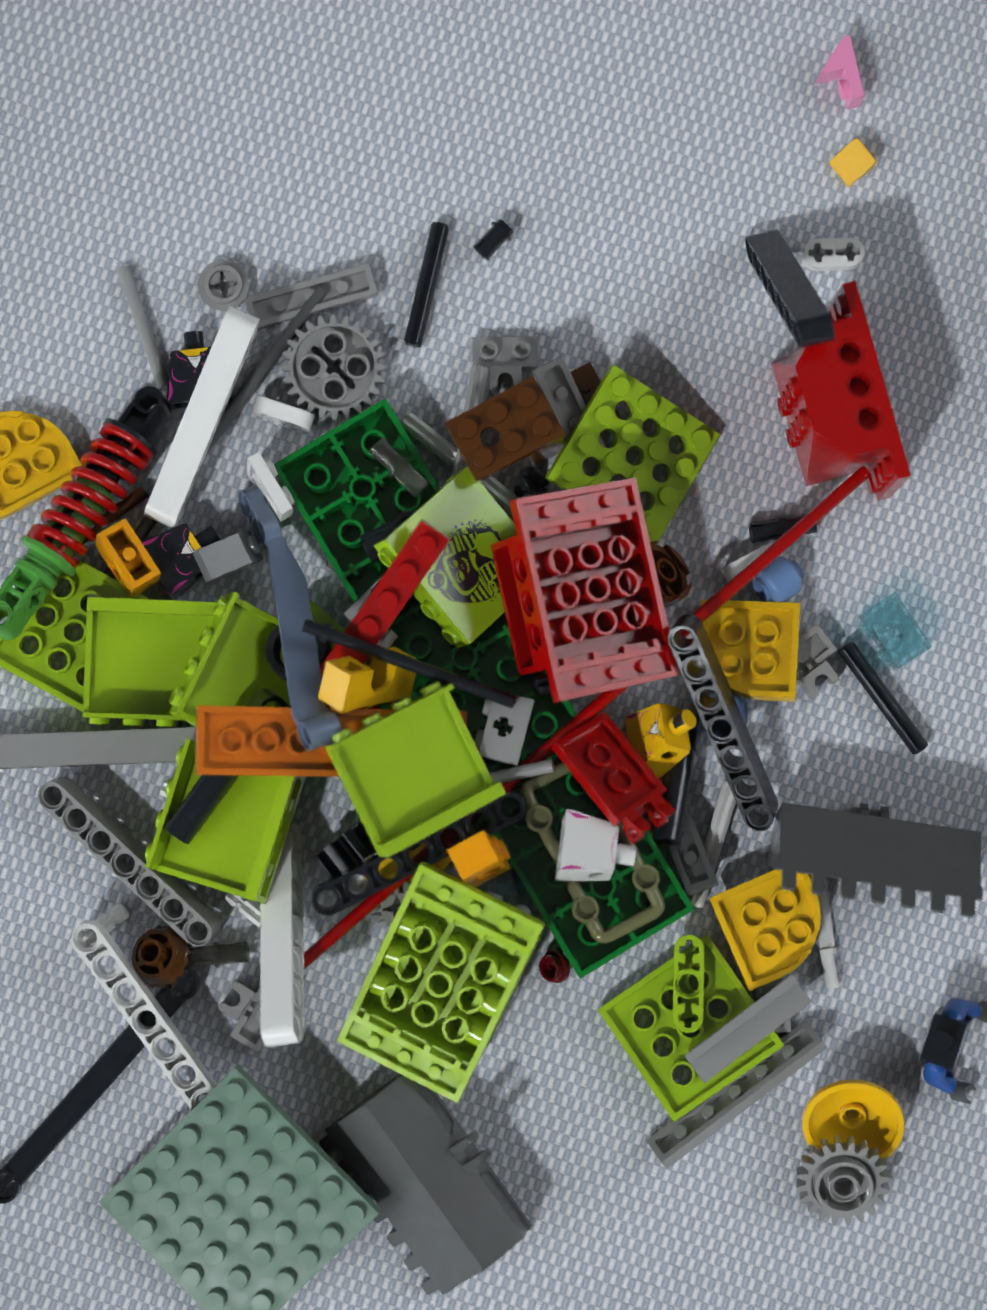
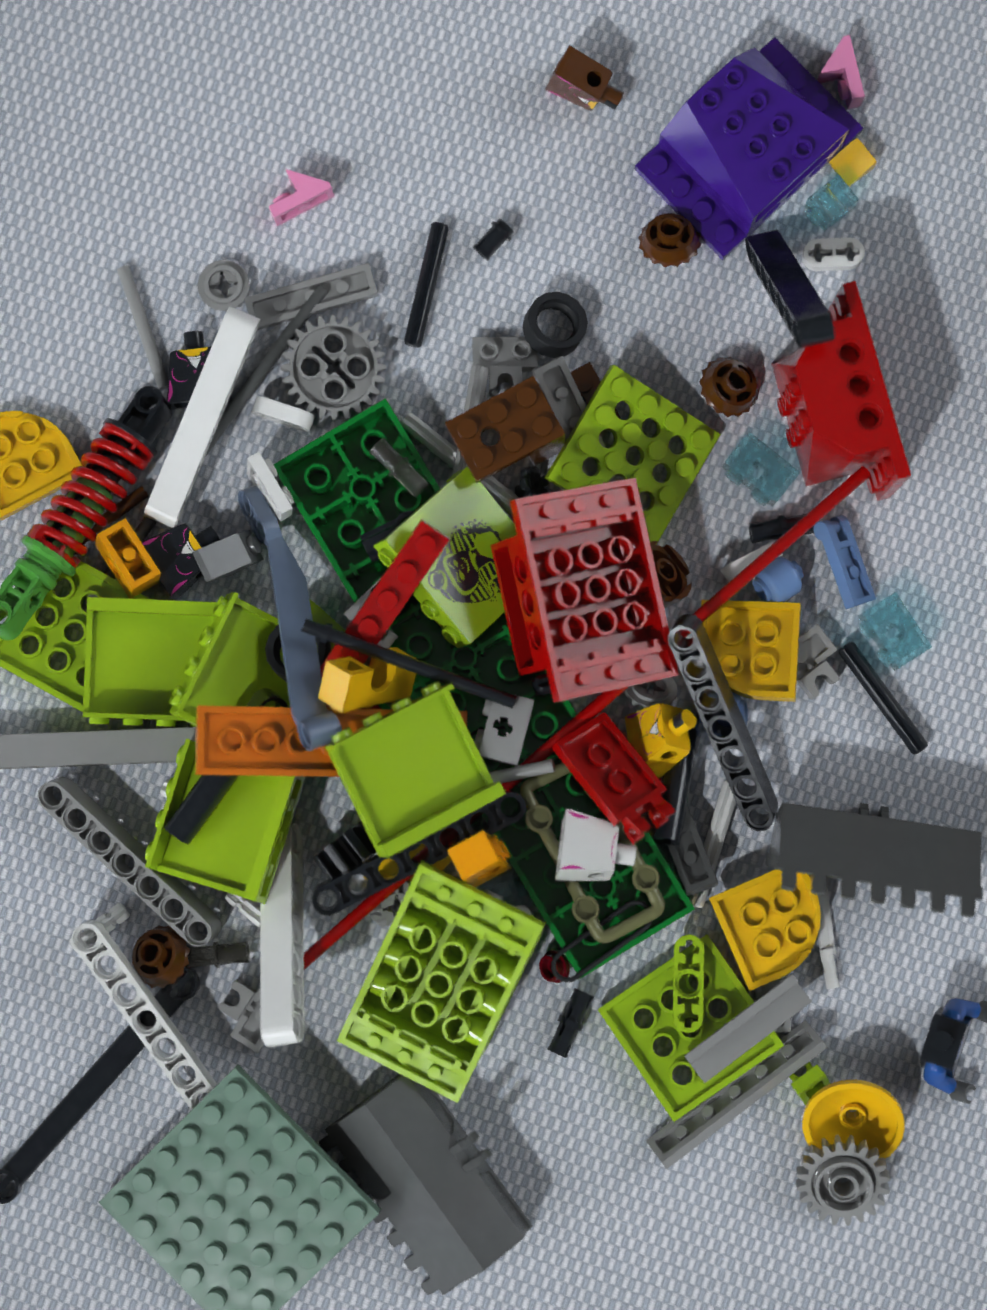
none -> bright pink slope [269,169,334,226]
none -> black tyre [522,292,588,358]
none -> reddish brown torso [545,45,624,111]
none -> black pin [547,988,594,1058]
none -> black piece [551,900,652,982]
none -> light grey gear [625,677,677,708]
none -> dark purple wedge [634,37,863,261]
none -> reddish brown piece [638,213,701,267]
none -> reddish brown piece [699,357,758,418]
none -> clear light blue brick [722,432,801,508]
none -> lime tile [789,1062,831,1106]
none -> clear light blue brick [804,175,859,232]
none -> medium blue plate [813,515,876,609]

